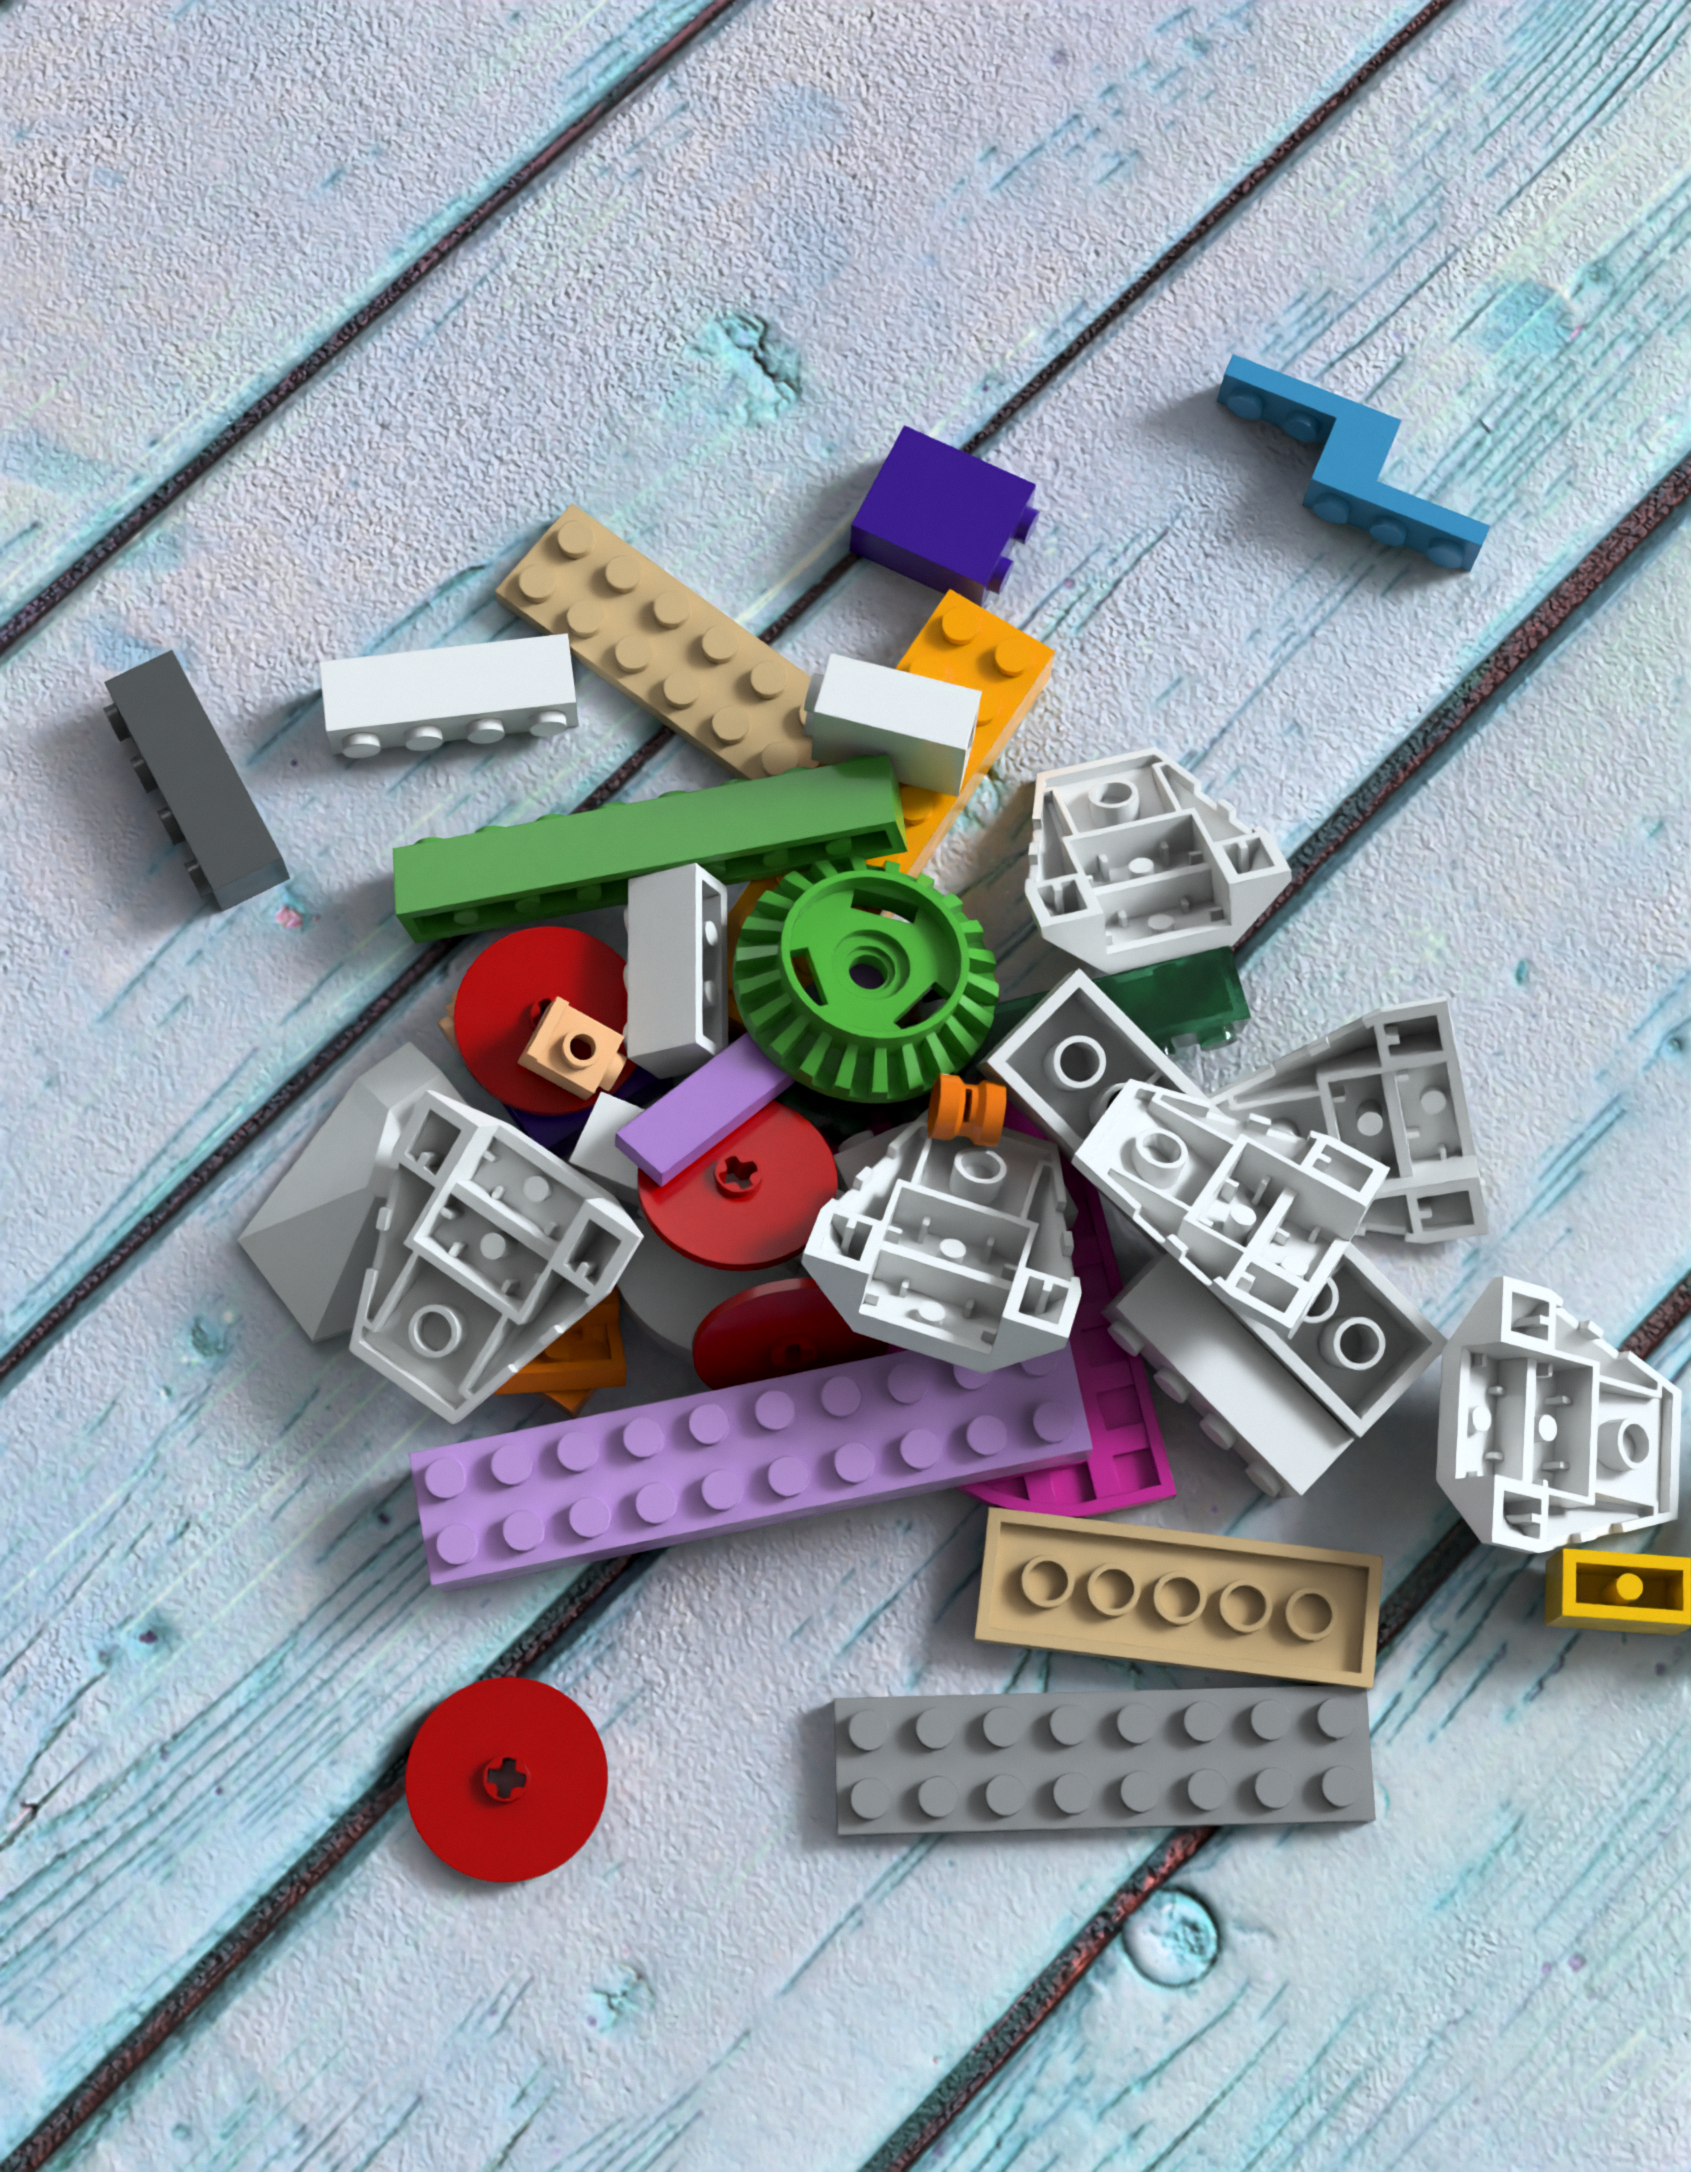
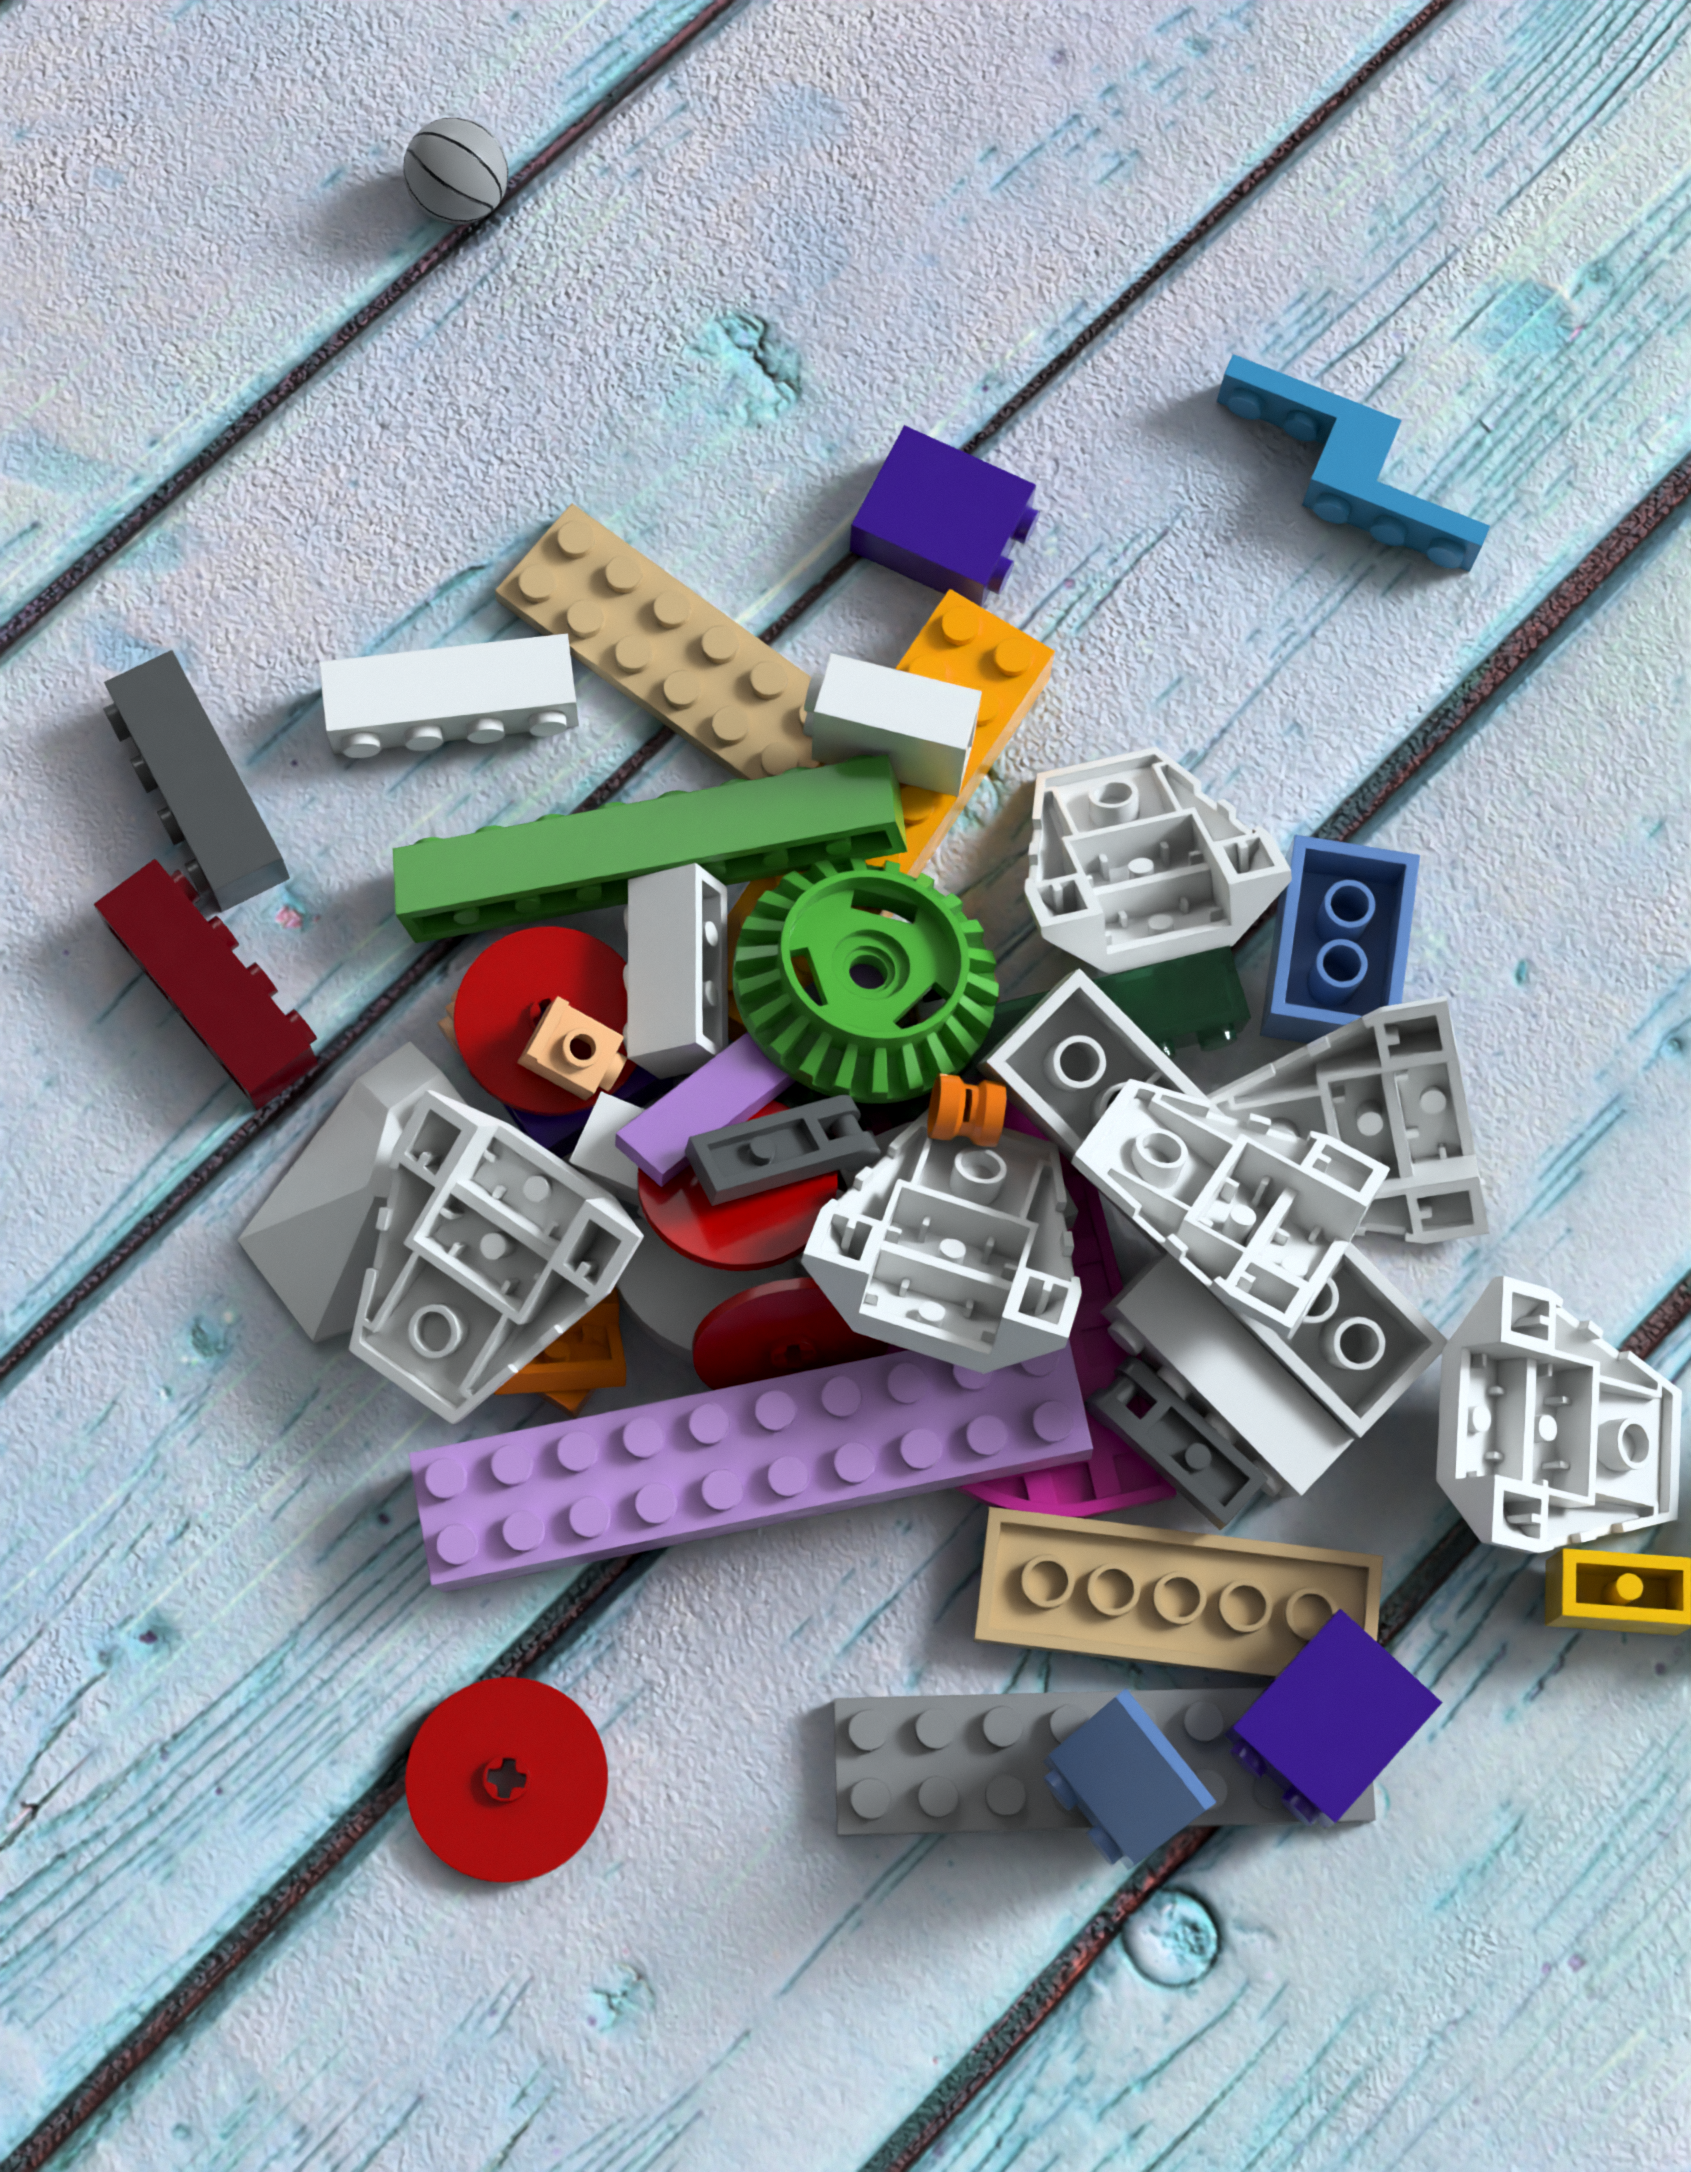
none -> dark red brick [94,859,318,1111]
none -> light grey piece [403,117,509,225]
none -> dark grey plate [685,1095,880,1206]
none -> medium blue slope [1043,1688,1216,1870]
none -> dark grey plate [1084,1355,1268,1530]
none -> dark purple brick [1224,1609,1443,1829]
none -> medium blue brick [1260,834,1420,1044]

